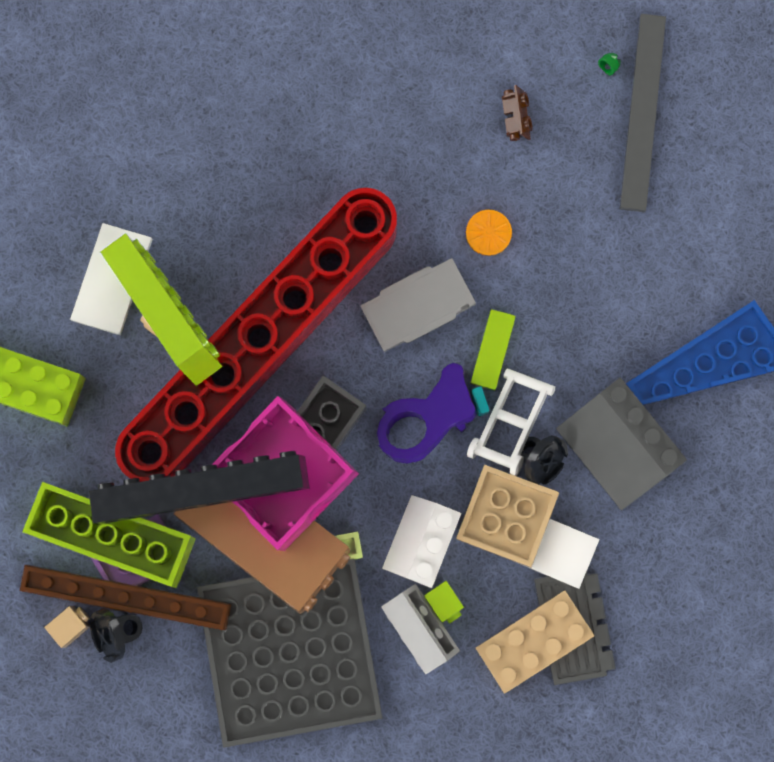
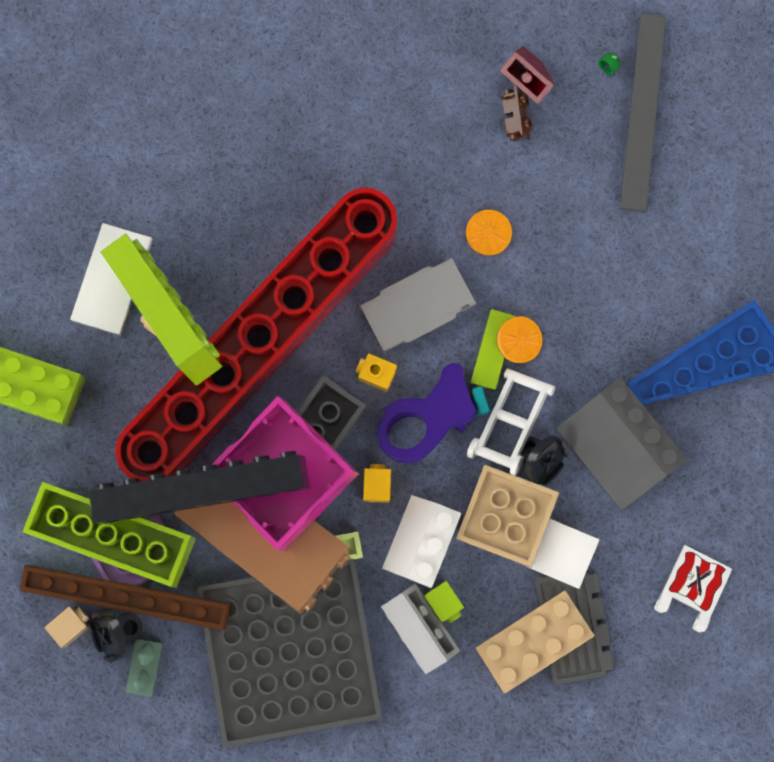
none -> sand green tile [126,639,163,697]
none -> yellow brick [356,353,397,392]
none -> yellow brick [363,464,391,503]
none -> light orange wheel [497,316,542,363]
none -> dark red slope [500,46,555,104]
none -> flag [654,545,732,633]

